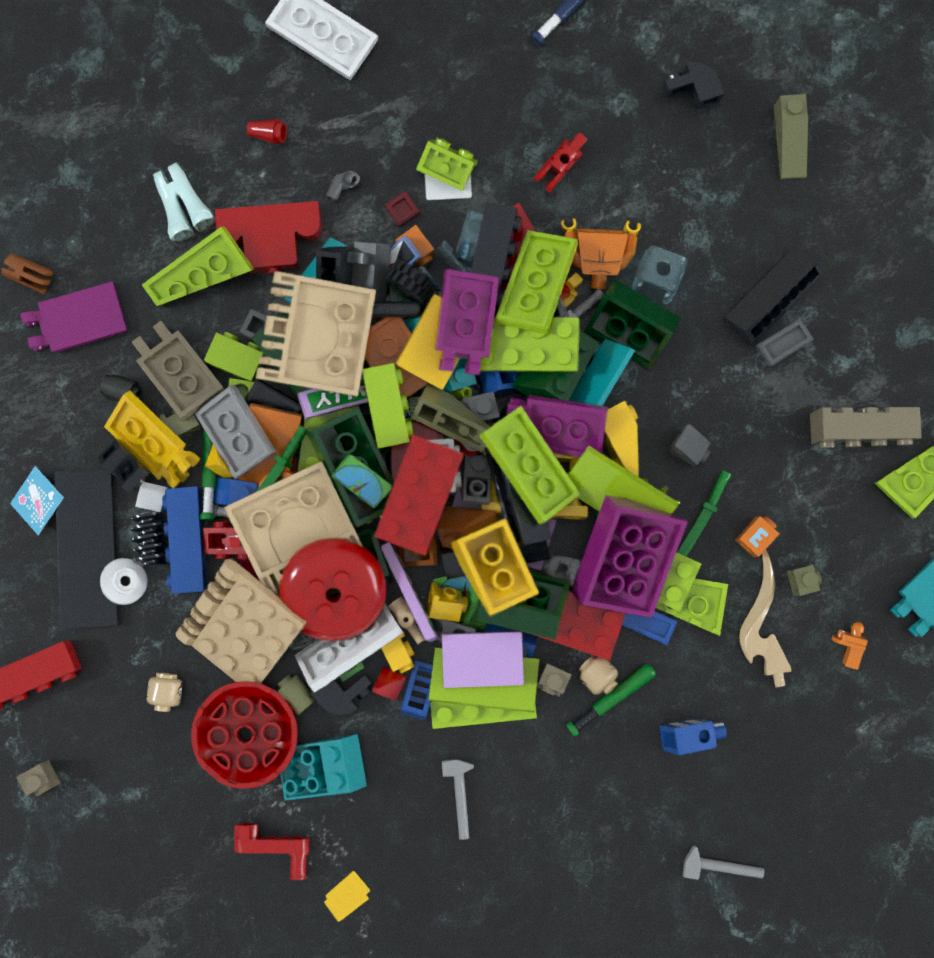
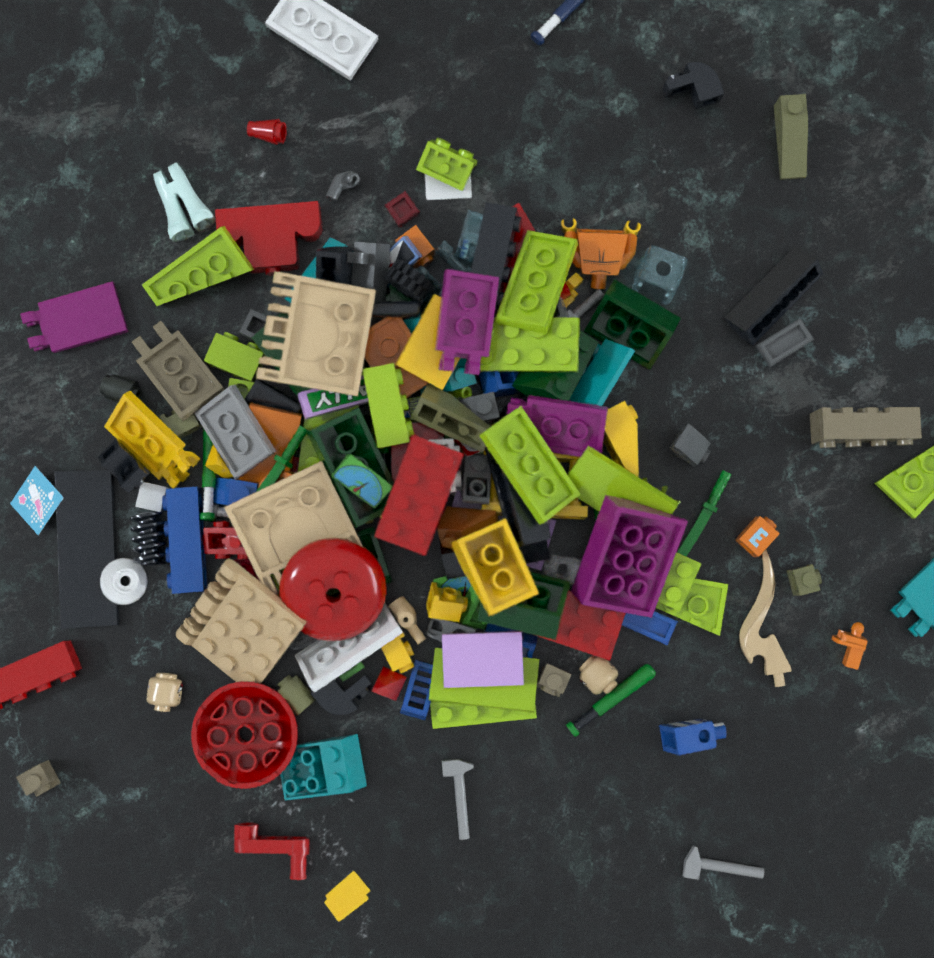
dark orange arm [1,253,54,295] -> none
lavender tile [381,542,439,642] -> none
dark orange slope [397,538,438,567] -> none
red hinge [533,133,587,193] -> none

